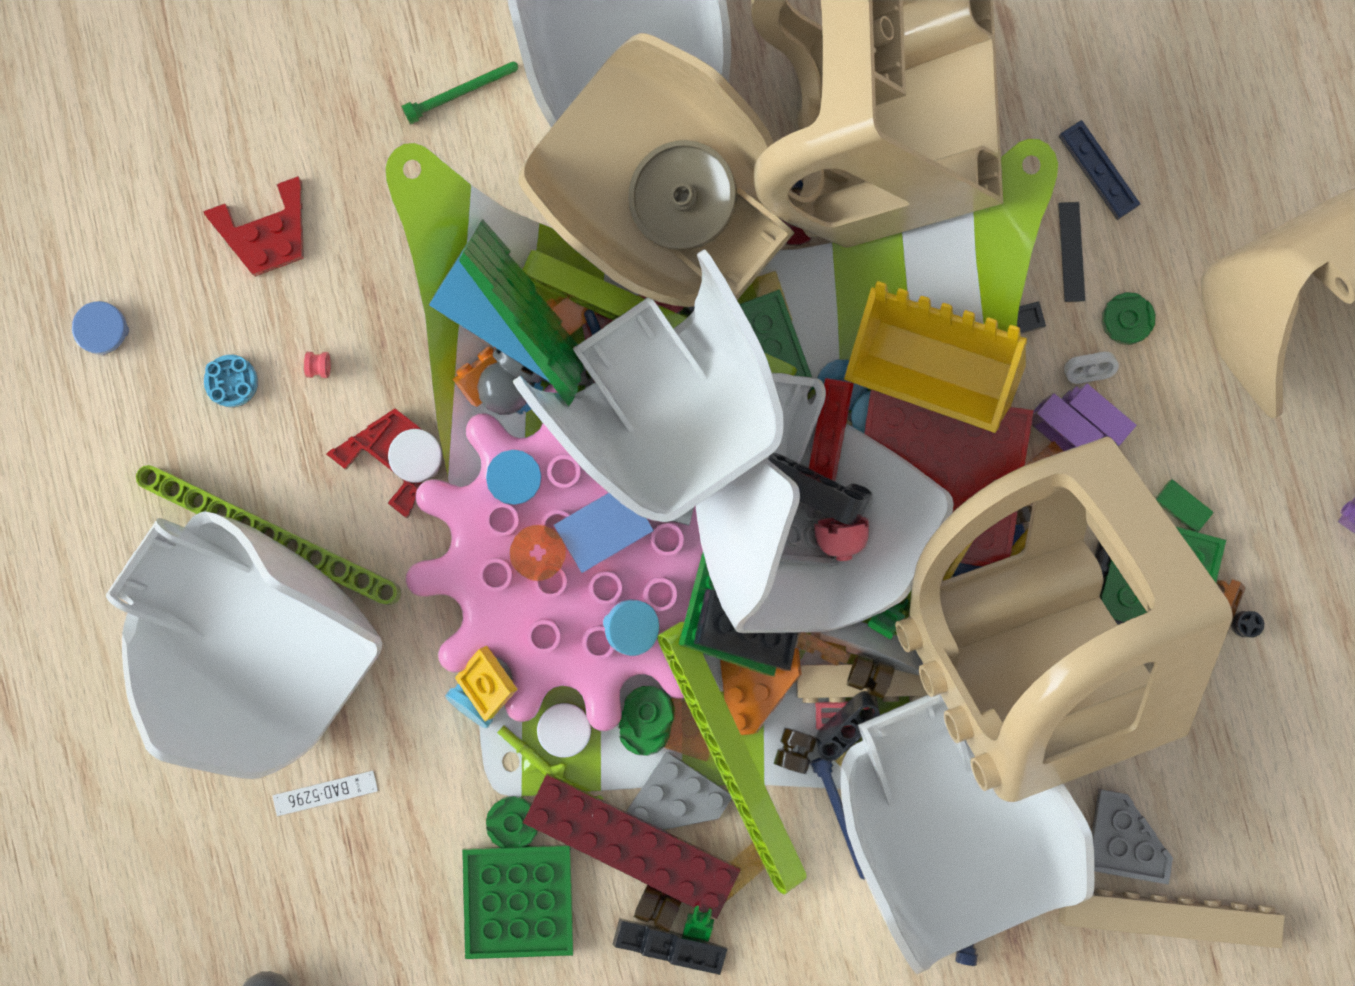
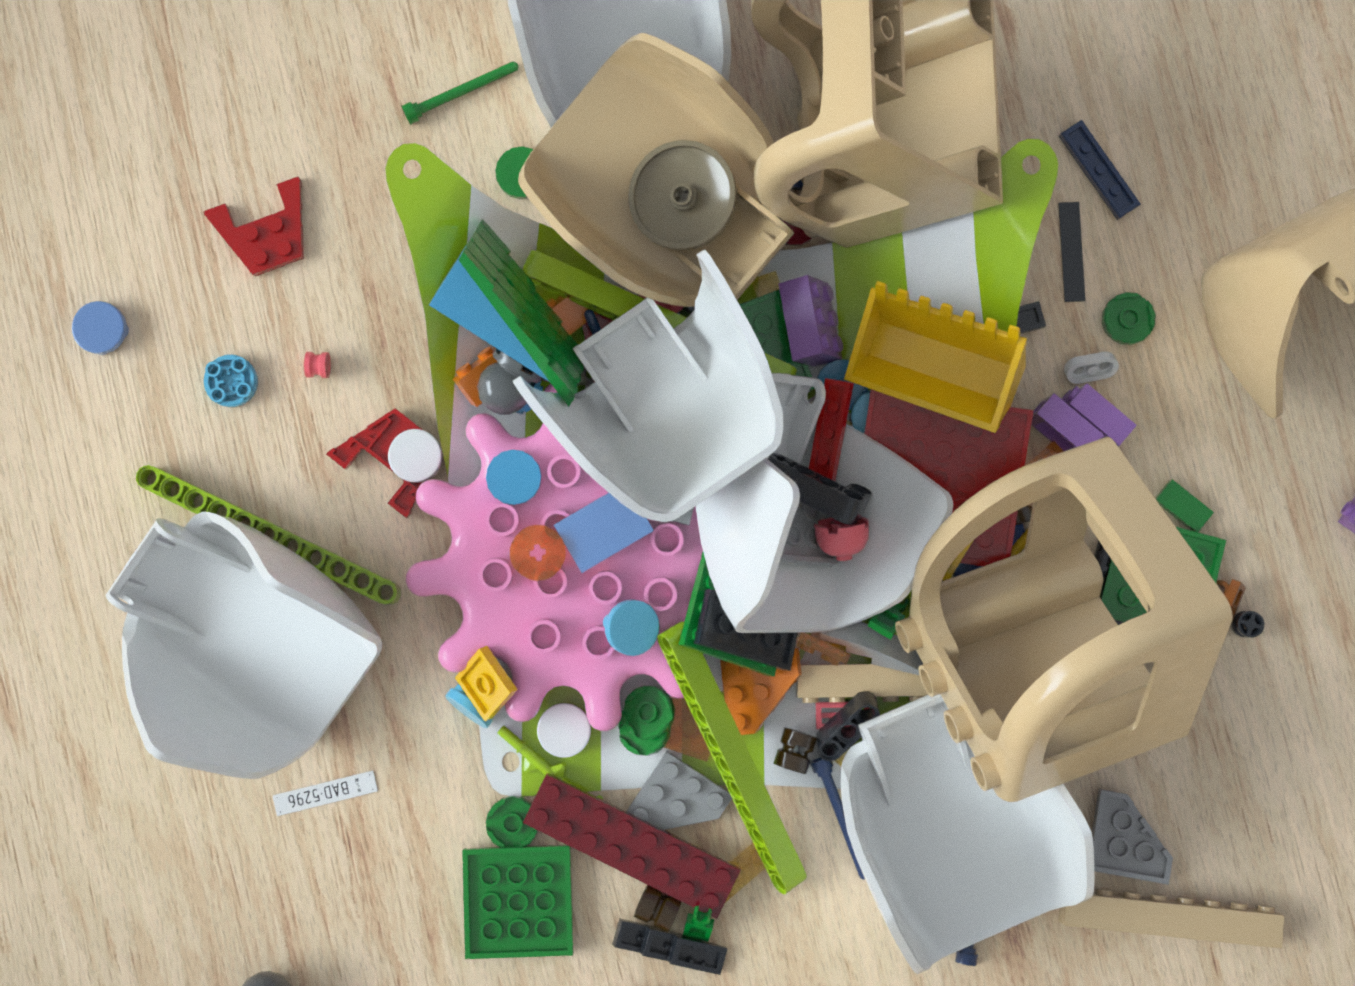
dark brown wheel [846,653,895,699] -> none
none -> green tile [495,146,533,199]
none -> medium lavender brick [778,275,843,367]

